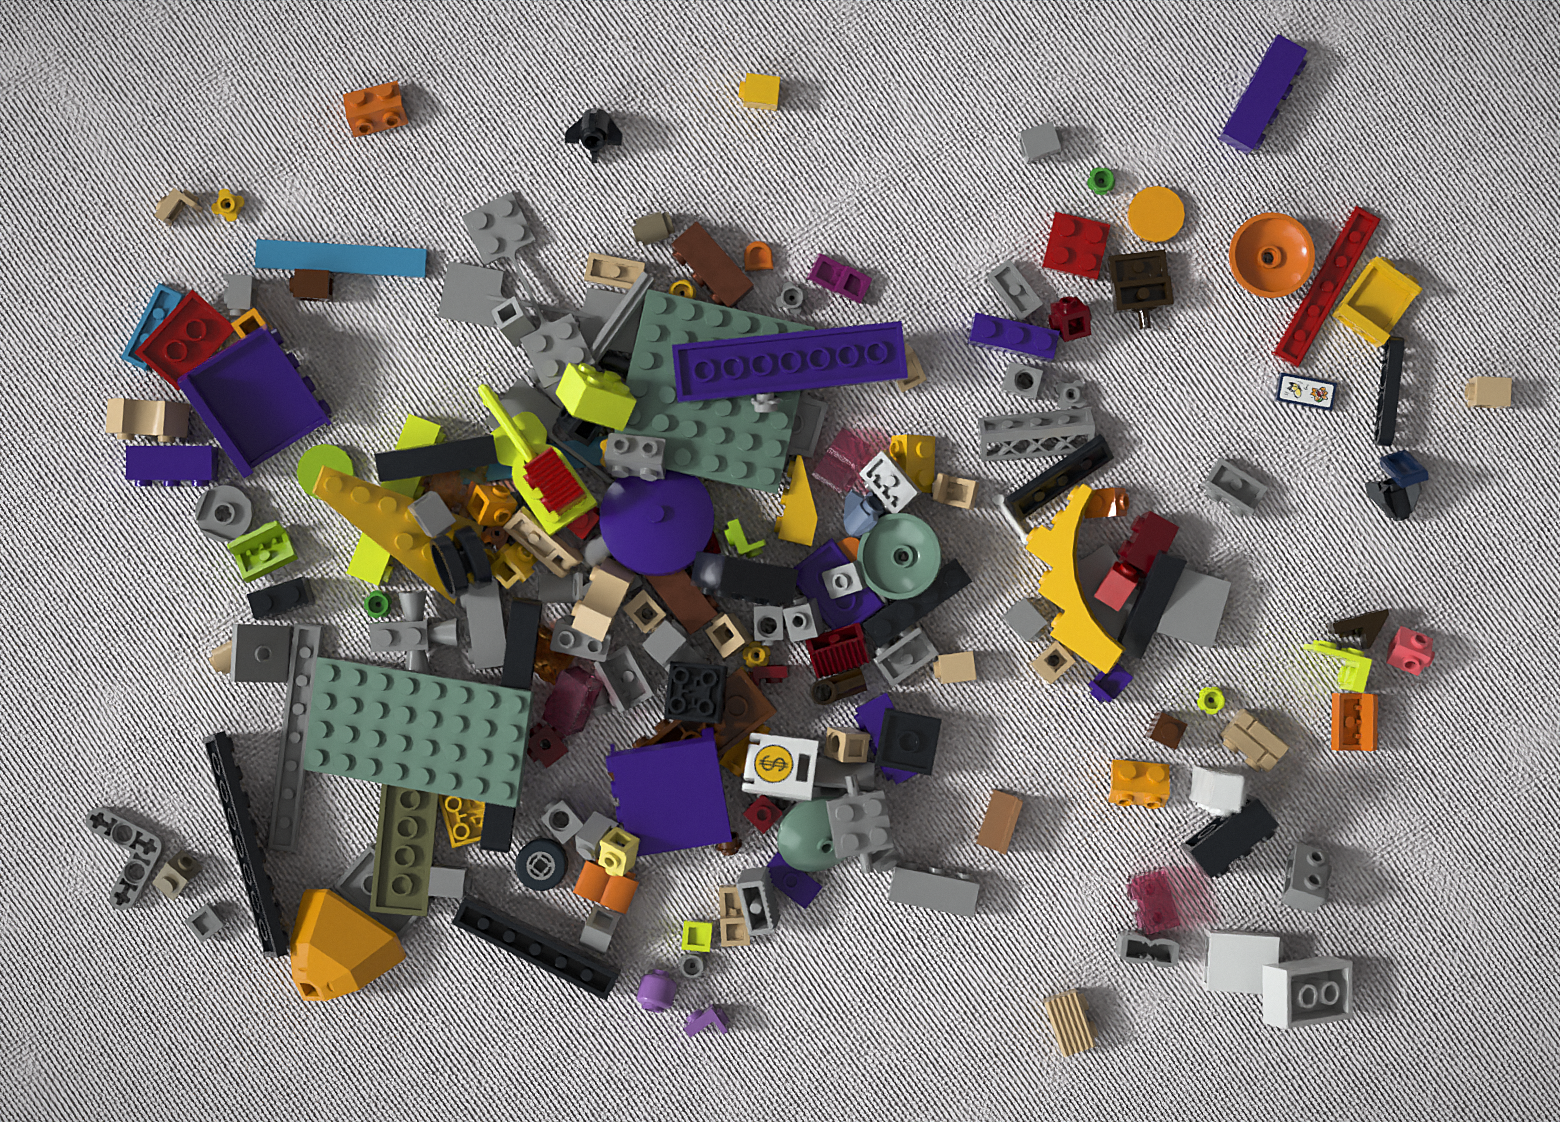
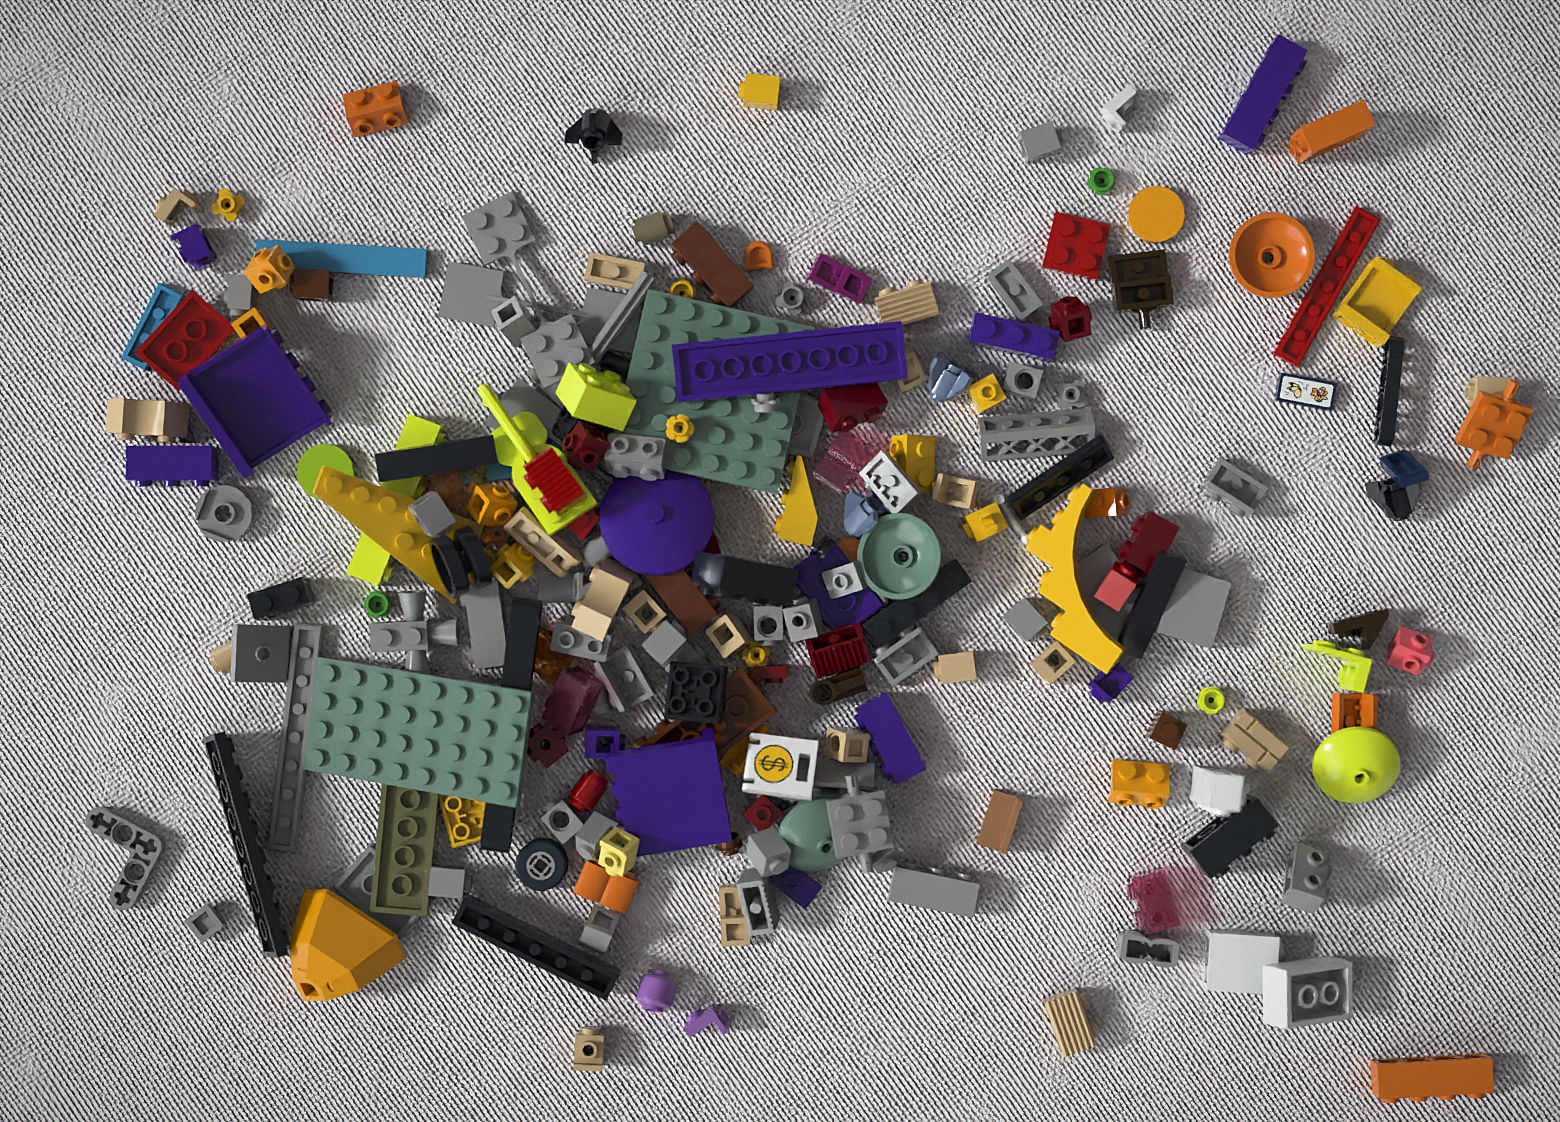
dark tan bracket [152,850,203,901] -> none
lime bracket [227,520,299,584] -> none
light grey plate [679,951,707,980] -> none
neon yellow plate [681,919,713,952] -> none
lime bracket [724,518,767,559] -> none
black tile [874,708,942,776] -> none
none -> dark purple brick [170,224,217,271]
none -> light orange brick [243,245,296,294]
none -> dark red brick [562,420,610,472]
none -> red brick [568,769,608,813]
none -> tan brick [573,1026,605,1071]
none -> dark purple brick [584,724,625,759]
none -> yellow plate [666,414,694,443]
none -> light grey brick [746,826,791,878]
none -> black bush [809,535,836,563]
none -> dark red brick [817,383,888,433]
none -> tan brick [874,279,939,328]
none -> sand blue brick [927,351,977,403]
none -> yellow brick [961,502,1008,543]
none -> yellow brick [965,373,1006,414]
none -> white bracket [1100,84,1137,132]
none -> orange window [1288,99,1376,164]
none -> neon yellow dish [1312,727,1400,803]
none -> orange brick [1370,1053,1494,1103]
none -> orange plate [1454,379,1534,469]

